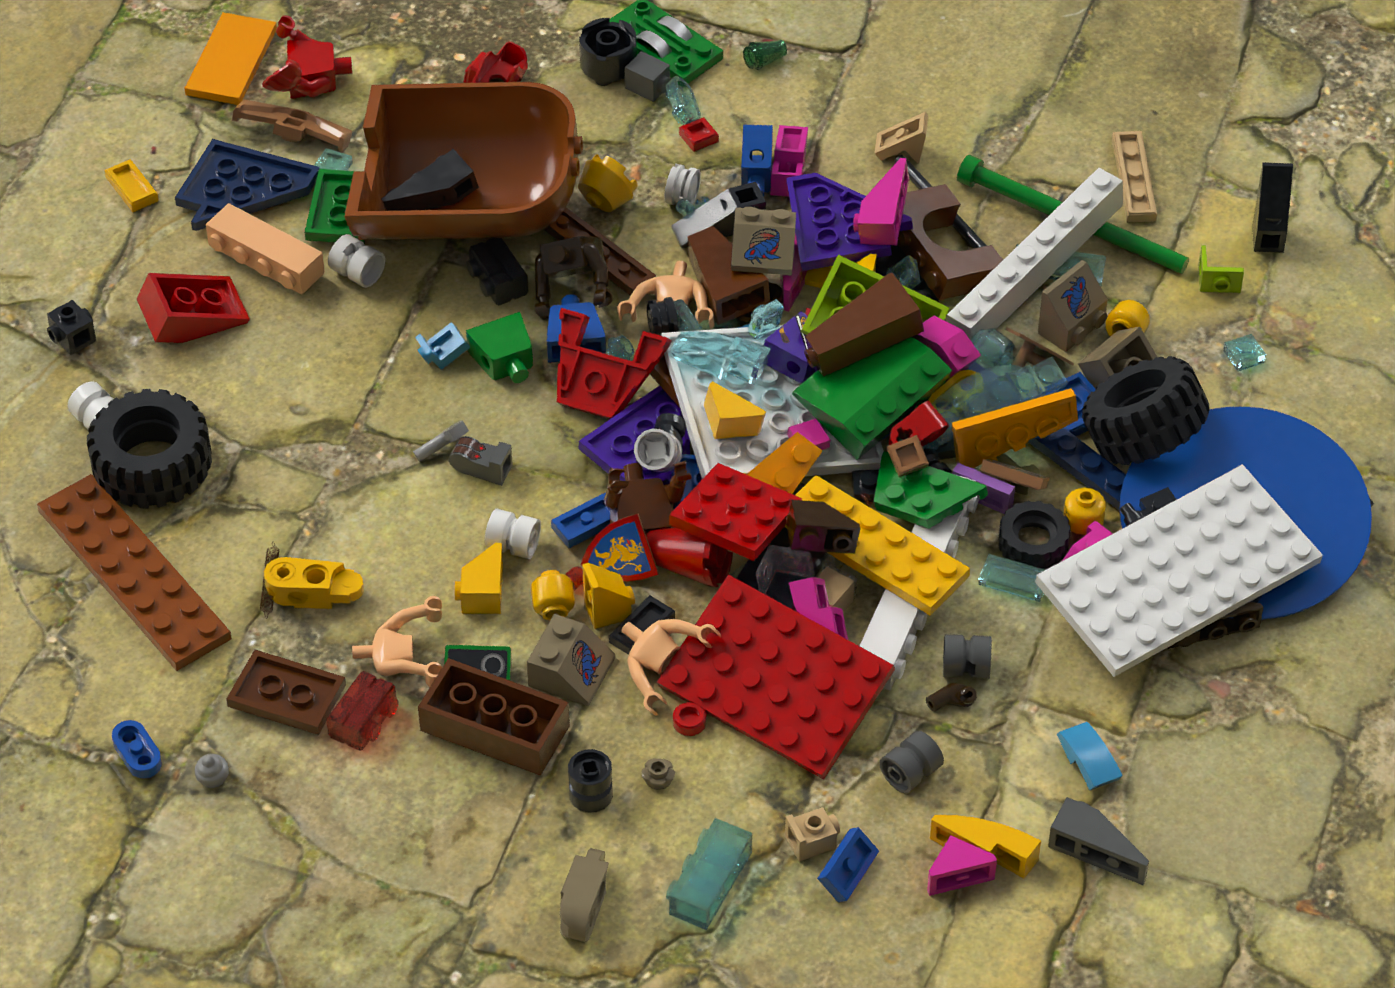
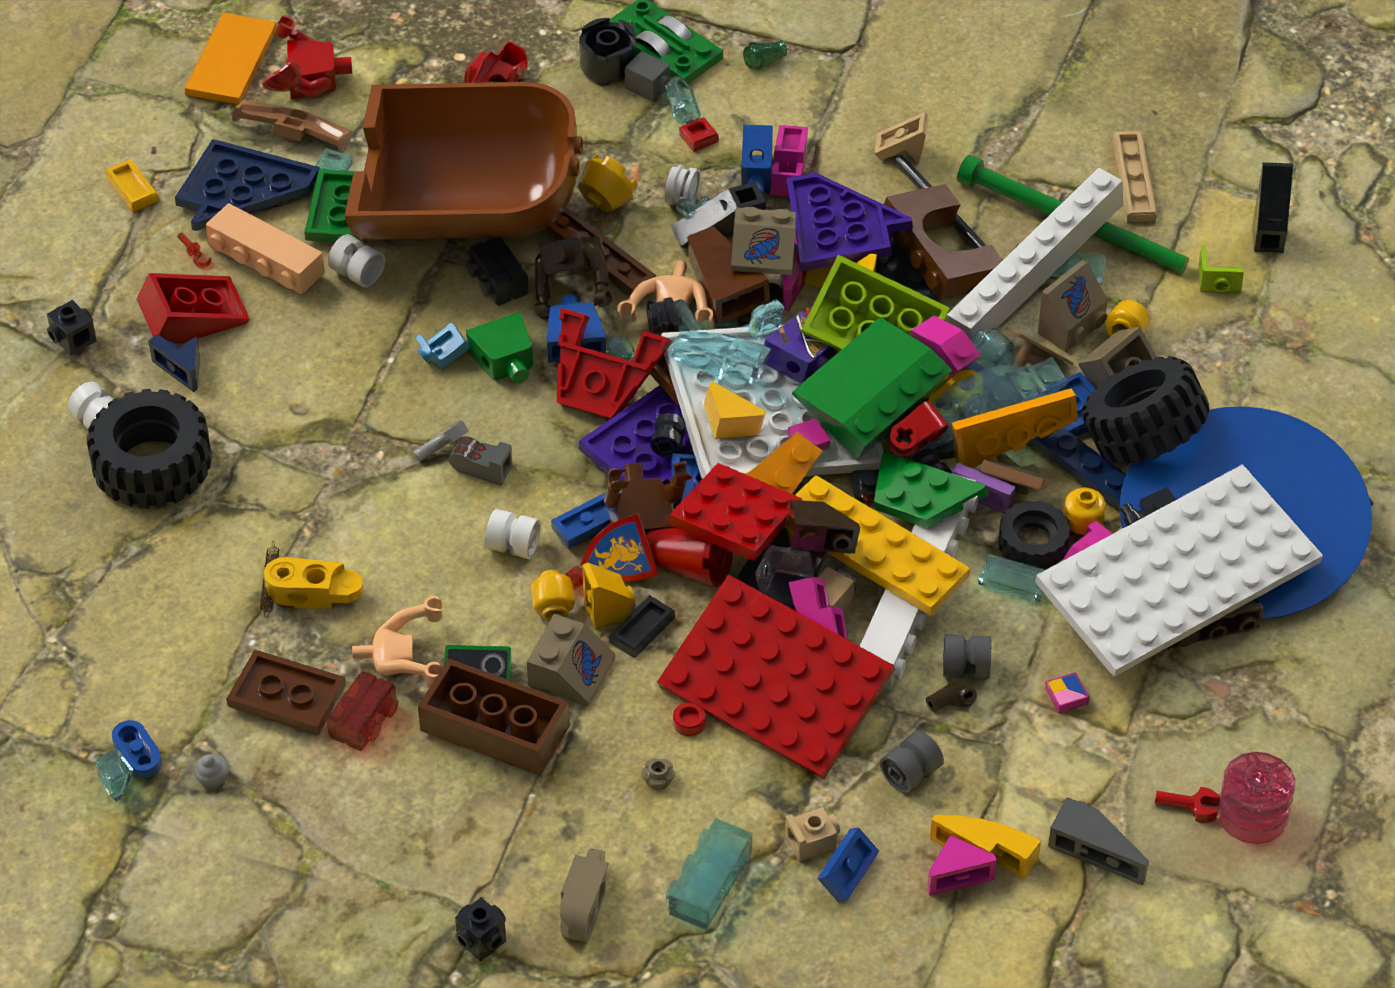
dark orange plate [37,474,232,671] -> none
black slope [381,149,479,211] -> none
yellow slope [455,543,503,614] -> none
black wheel [568,749,613,813] -> none
light nougat piece [621,619,721,716] -> none
white wheel [634,429,682,473] -> none
reddish brown slope [804,273,924,377] -> none
dark pink slope [853,158,909,245] -> none
clear light blue plate [887,255,921,289] -> none
medium nougat tile [887,435,929,478] -> none
dark azure slope [1057,722,1123,791] -> none
clear light blue plate [1223,334,1266,371] -> none
none -> clear light blue slope [95,748,133,802]
none -> dark blue slope [148,334,200,392]
none -> clear red hand [177,232,212,268]
none -> black brick [455,897,506,962]
none -> tile [1045,672,1090,713]
none -> red bar [1155,787,1220,823]
none -> clear pink wheel [1217,752,1296,844]

